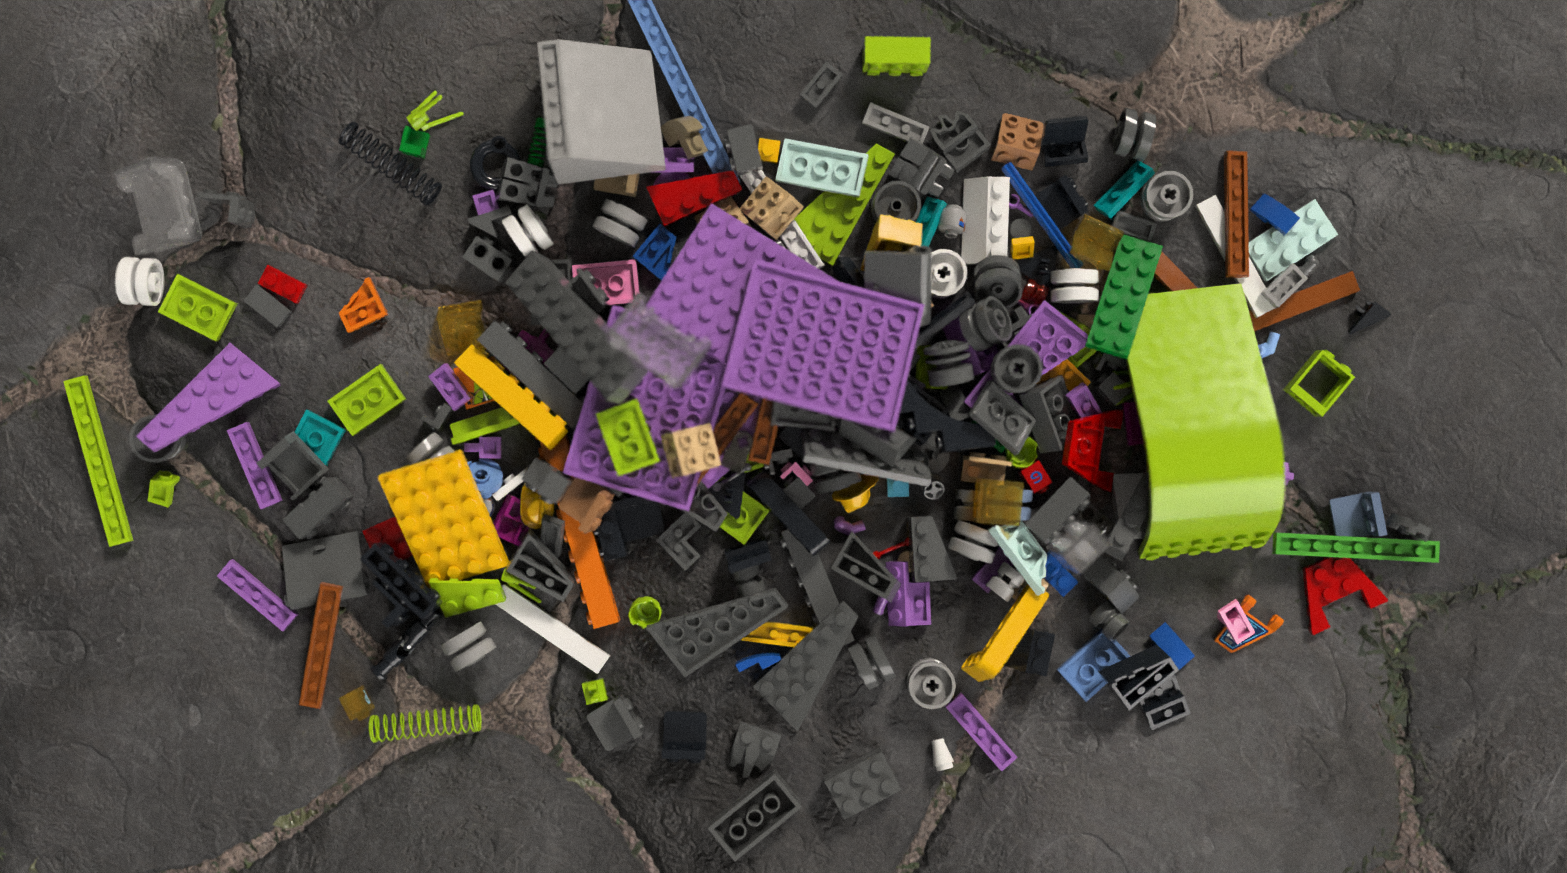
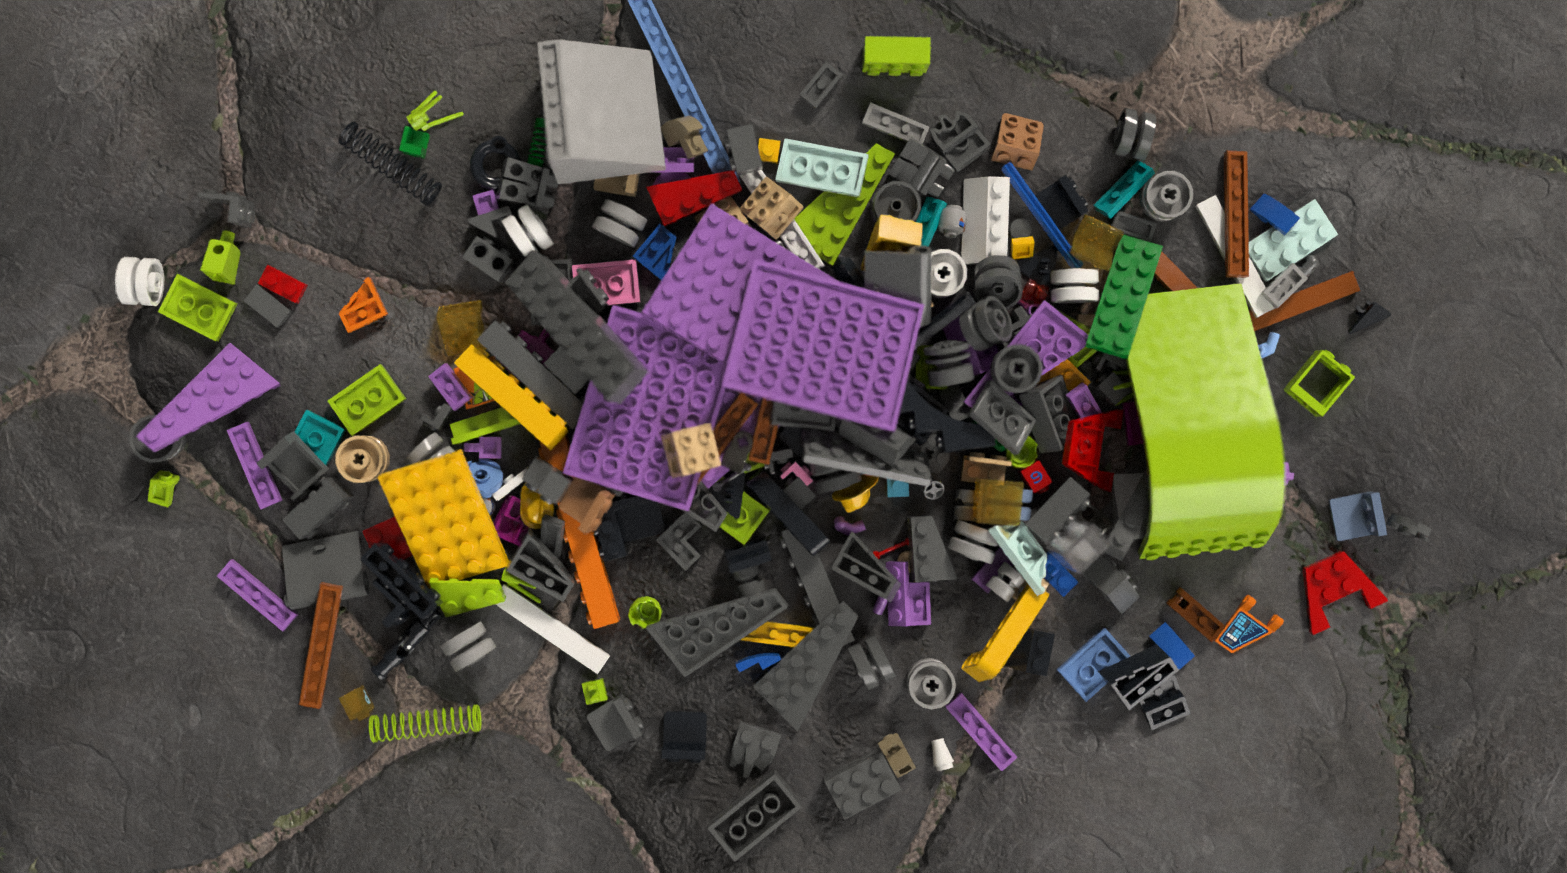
lime plate [63,375,133,547] -> none
clear windscreen [114,157,202,256] -> none
lime plate [596,399,660,476] -> none
clear windscreen [606,292,713,389] -> none
medium lavender hand [1009,194,1033,218] -> none
black bracket [1041,116,1089,167] -> none
dark grey wheel [1089,601,1130,642] -> none
bright pink slope [1217,599,1255,644] -> none
bright green plate [1272,532,1440,563] -> none
none -> lime torso [201,230,240,285]
none -> tan wheel [336,436,390,483]
none -> dark tan brick [878,733,916,778]
none -> reddish brown plate [1166,587,1226,642]

